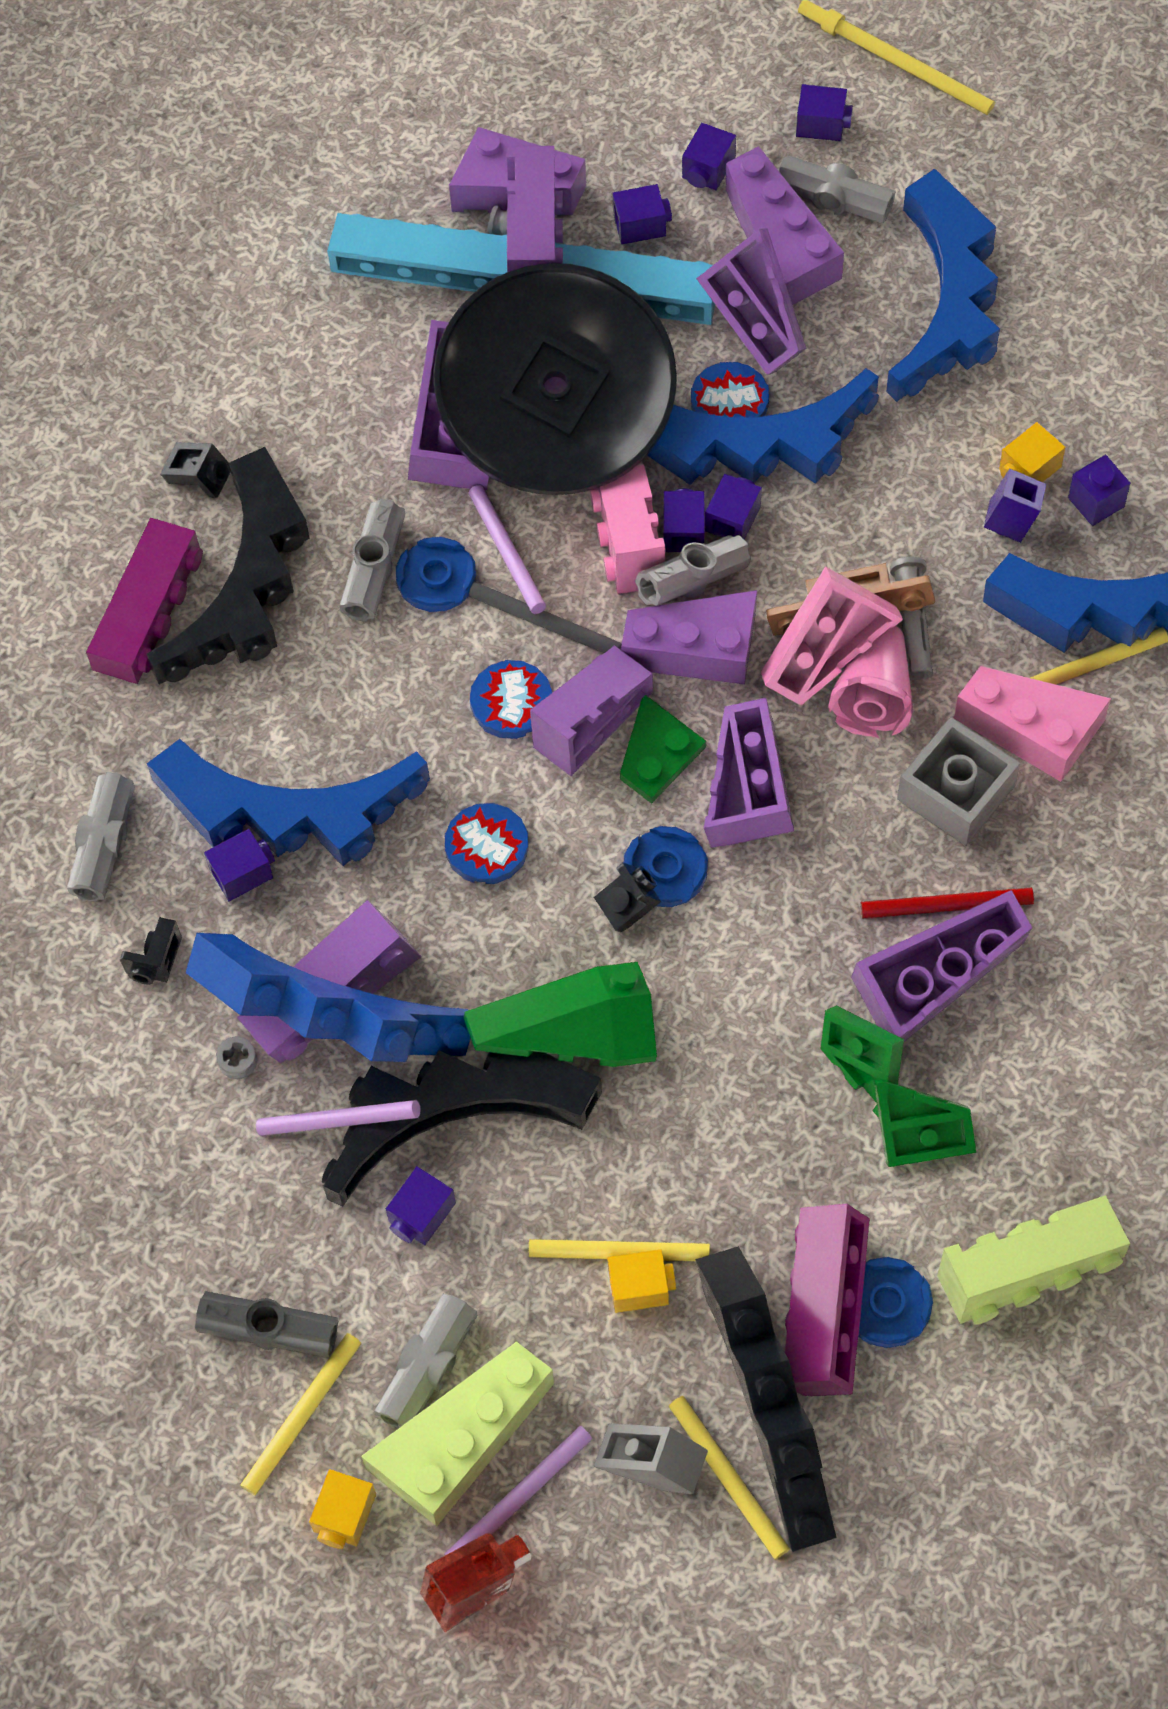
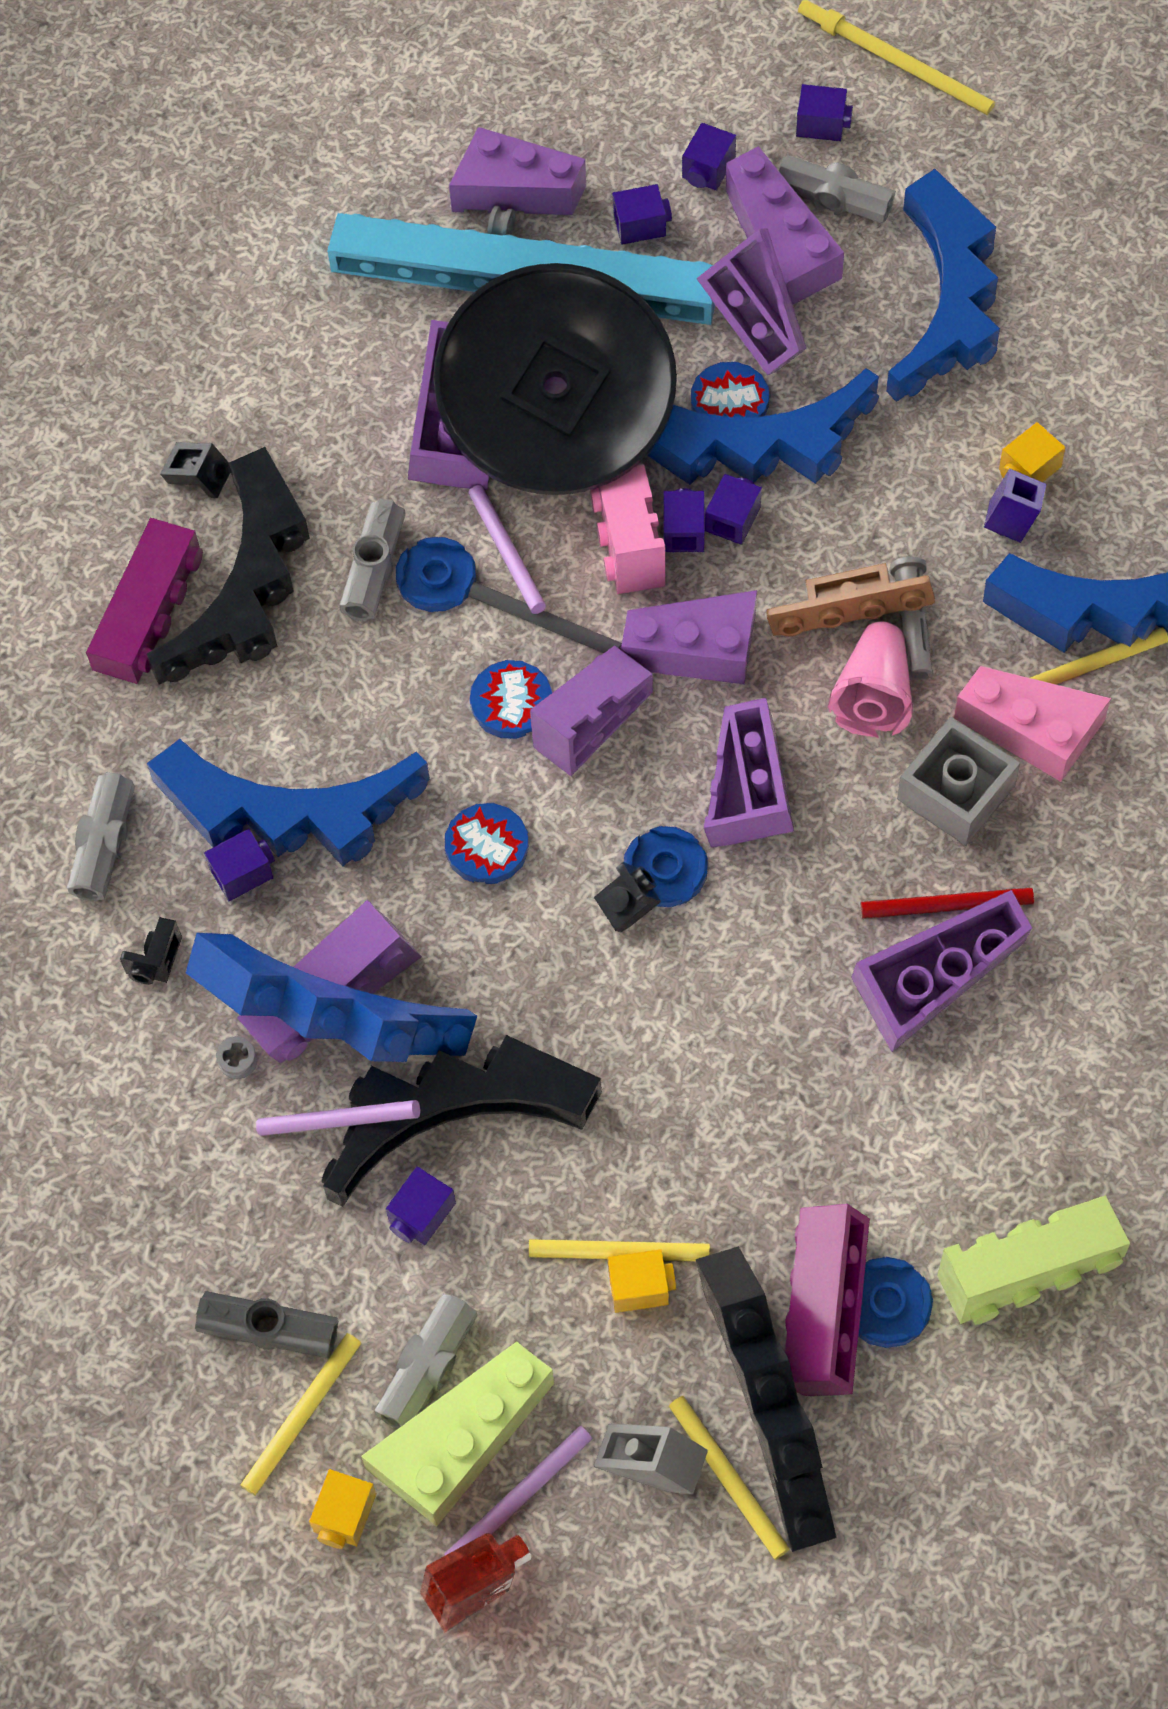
green wedge [463,962,657,1067] -> none
medium lavender wedge [507,146,563,272] -> none
green wing [620,695,707,804] -> none
light grey piece [635,535,751,606] -> none
bright pink wedge [761,567,903,705] -> none
green wing [820,1005,904,1117] -> none
green wing [874,1079,977,1167] -> none
dark purple brick [1068,454,1131,526] -> none

